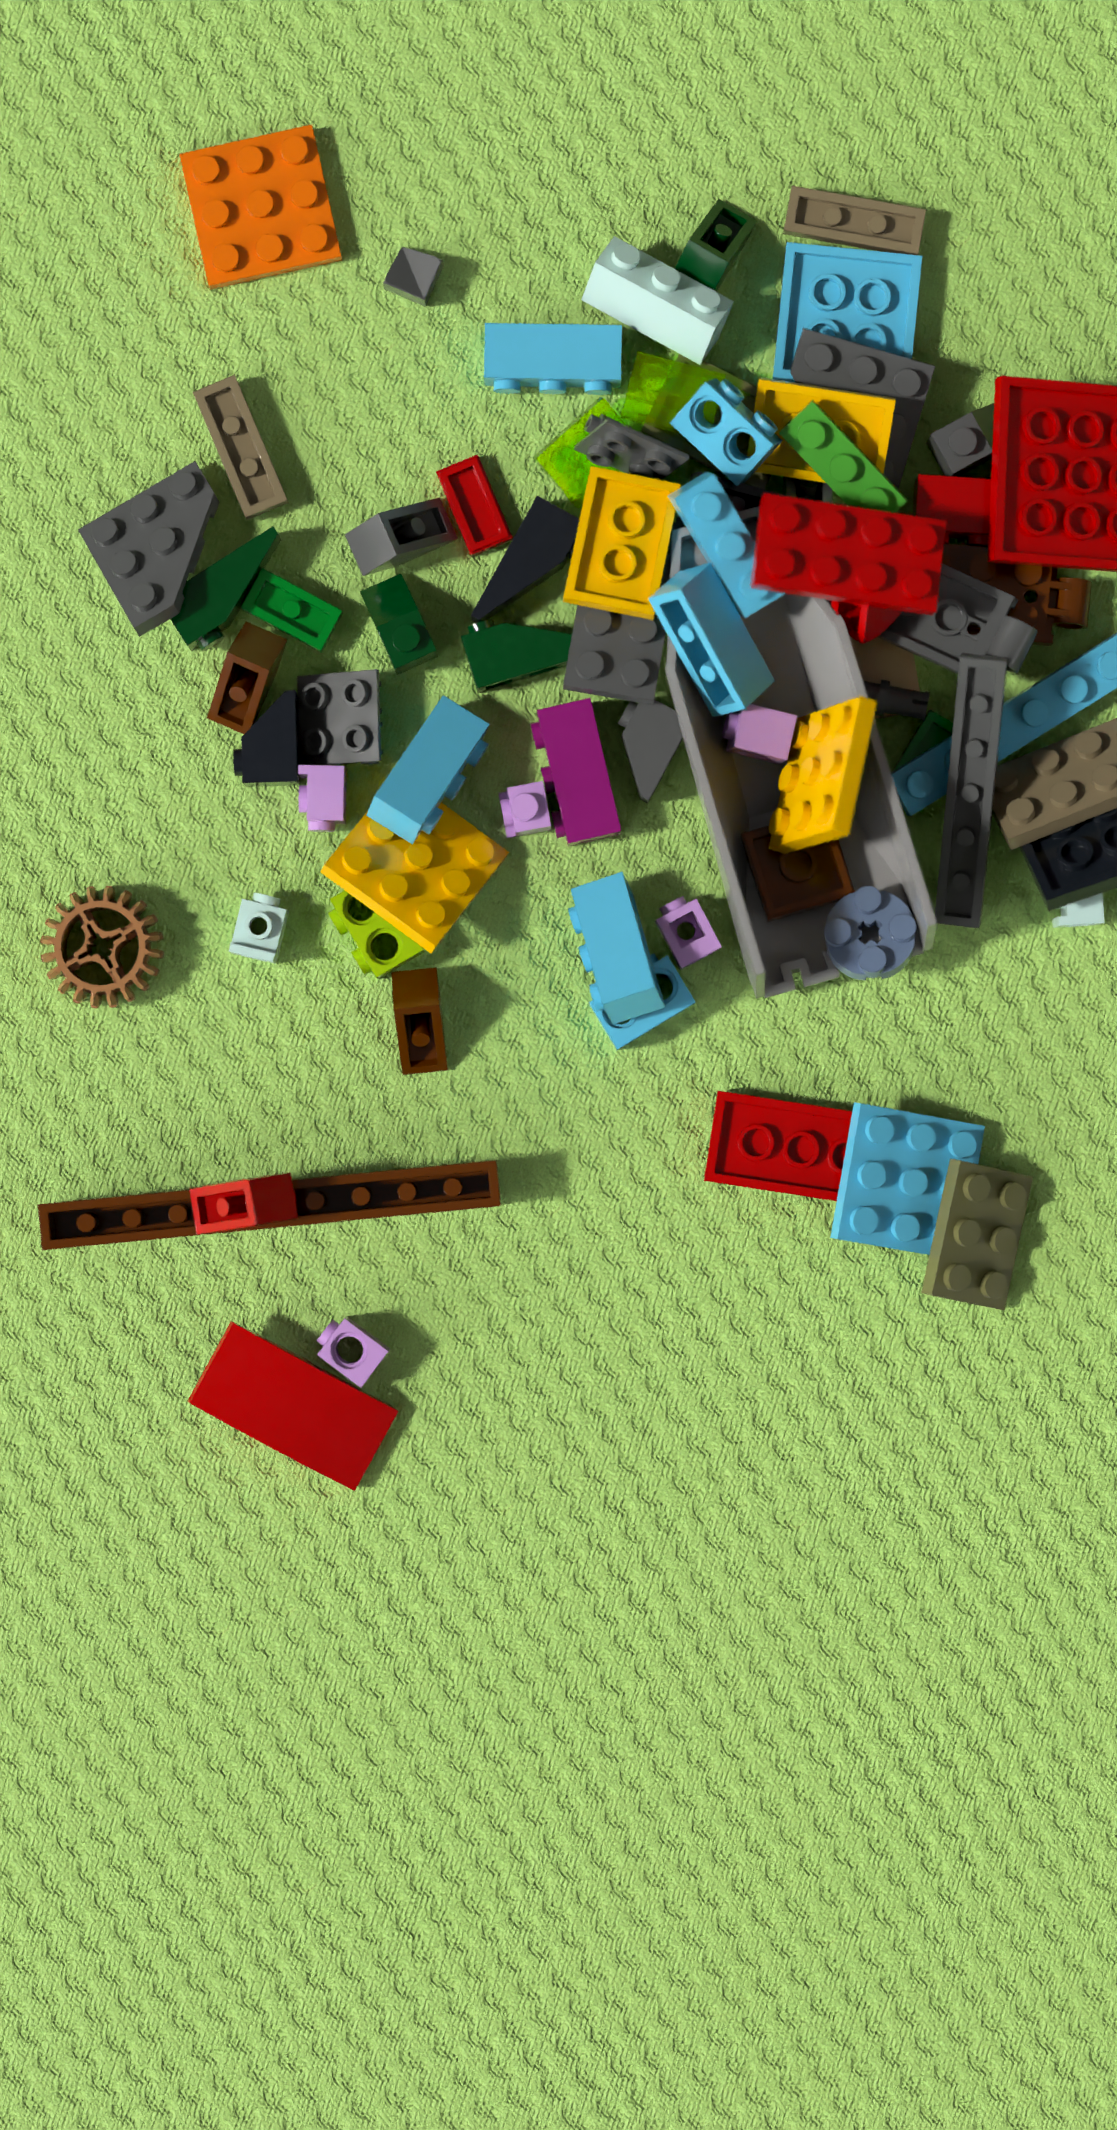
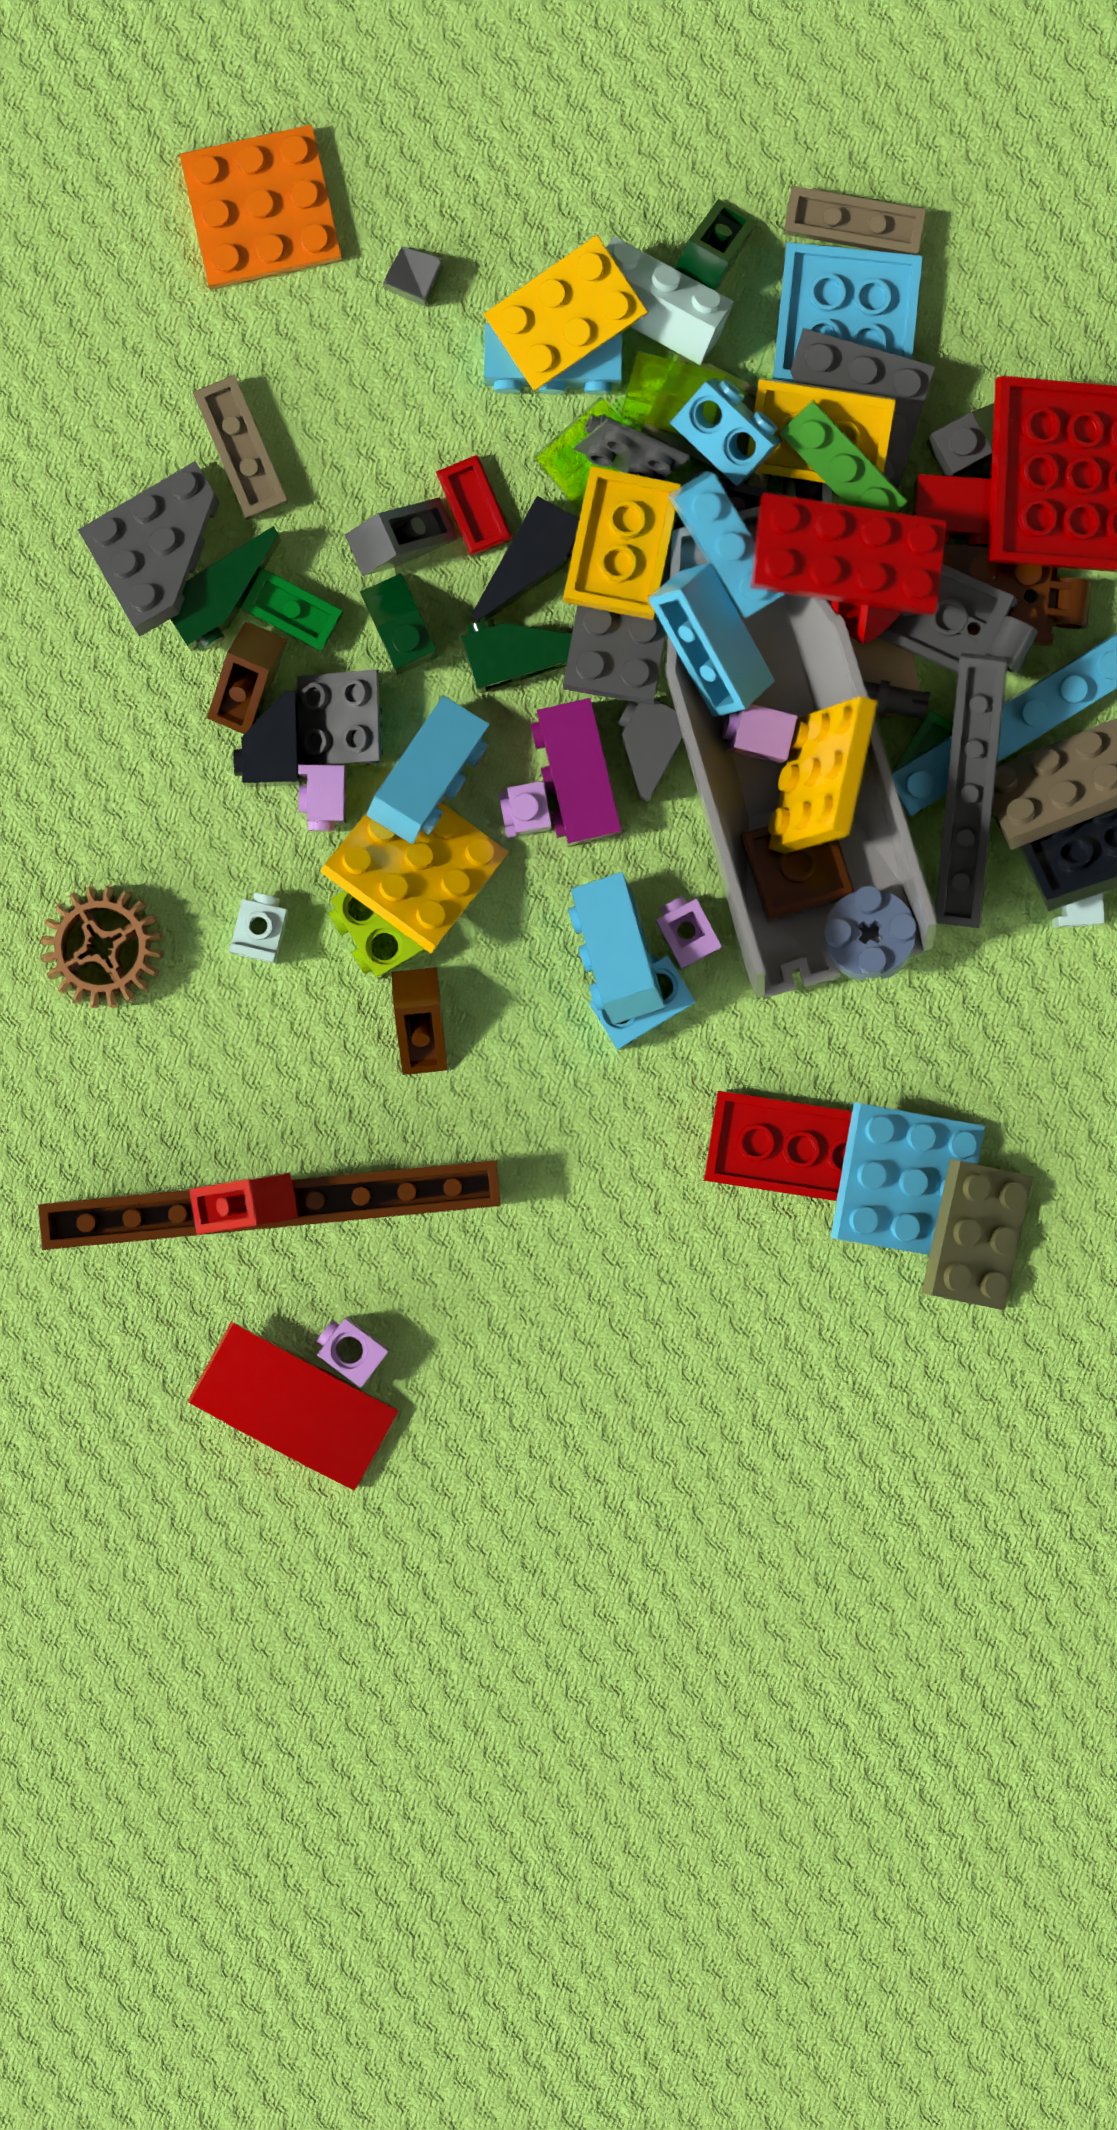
none -> yellow plate [483,235,649,391]

